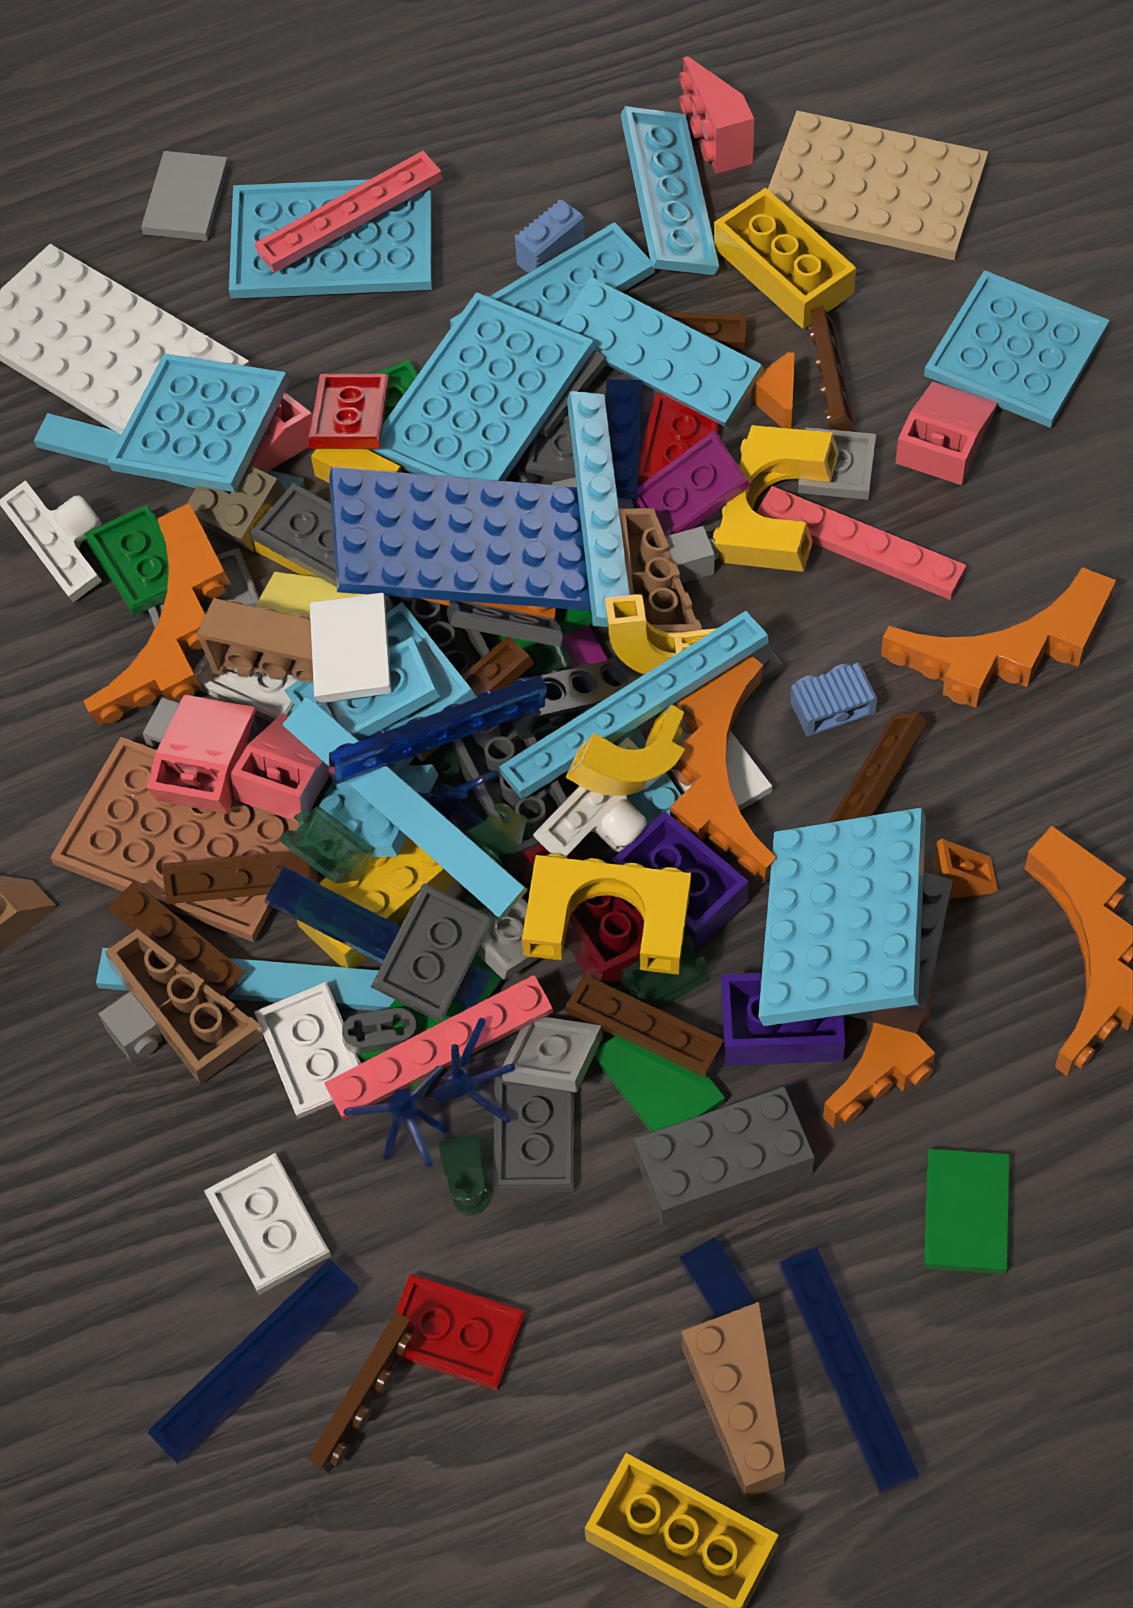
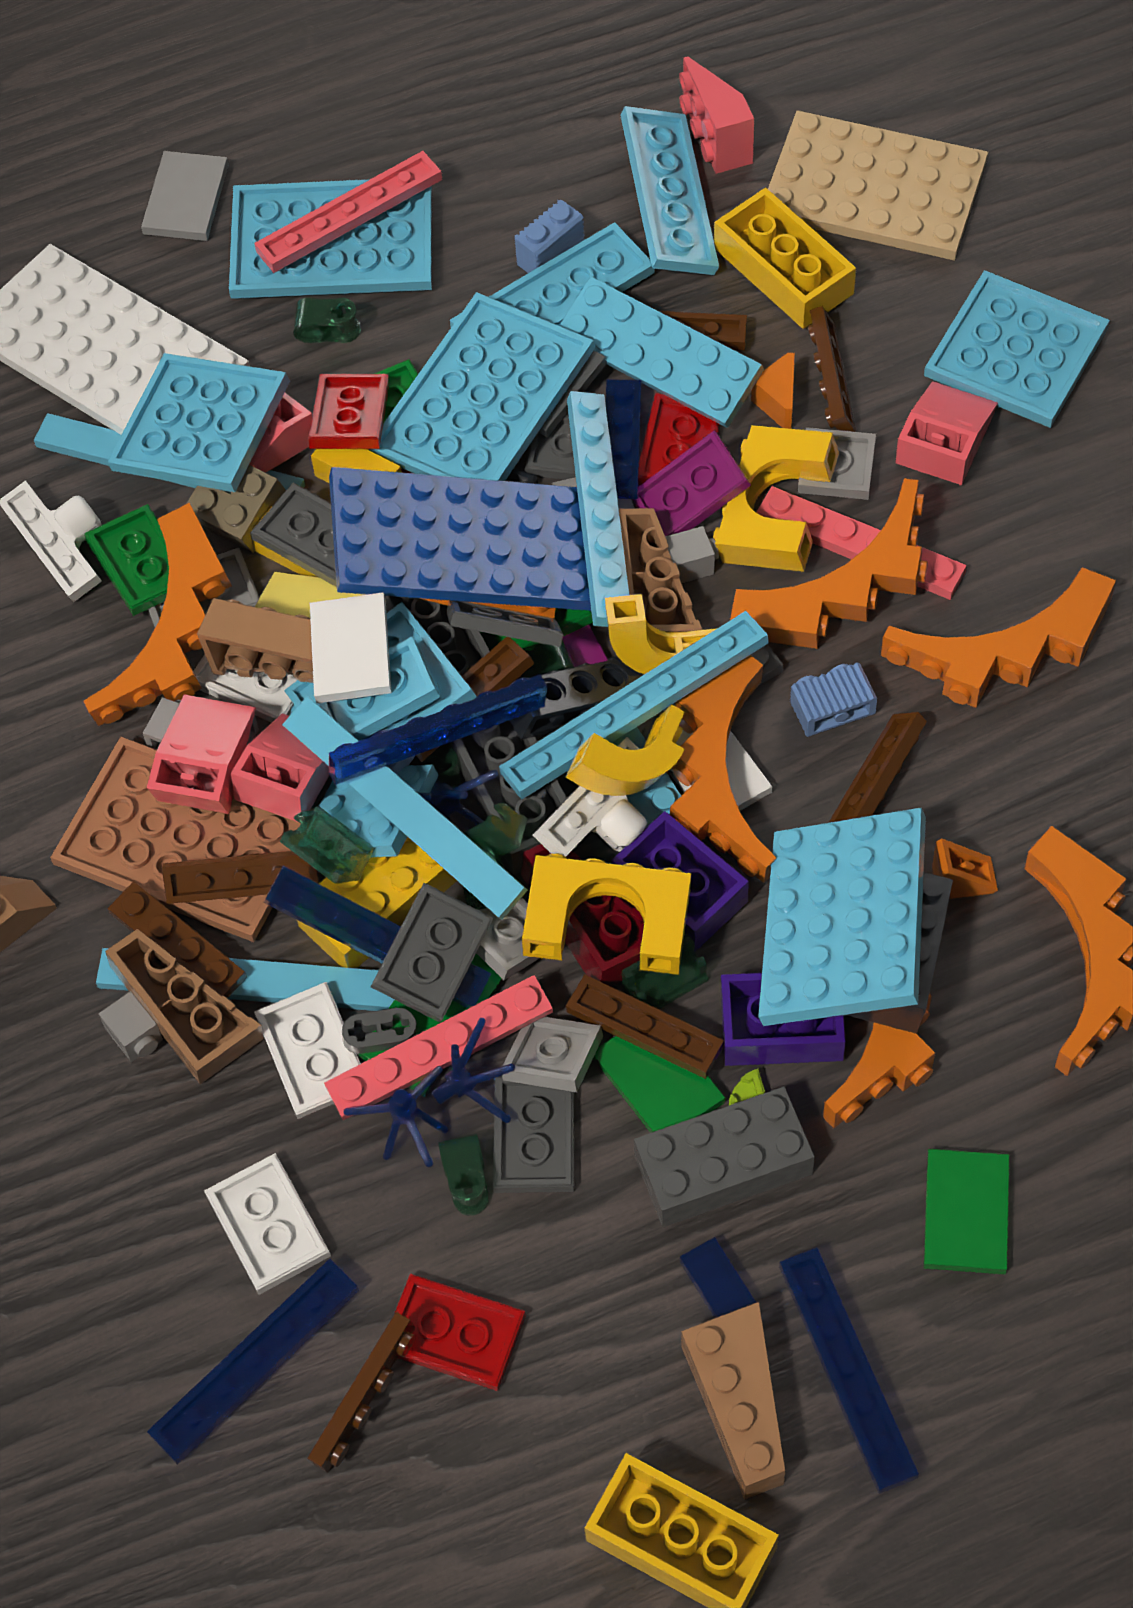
none -> clear green piece [293,297,361,343]
none -> lime tile [729,1069,765,1106]
none -> orange arch [730,478,928,649]

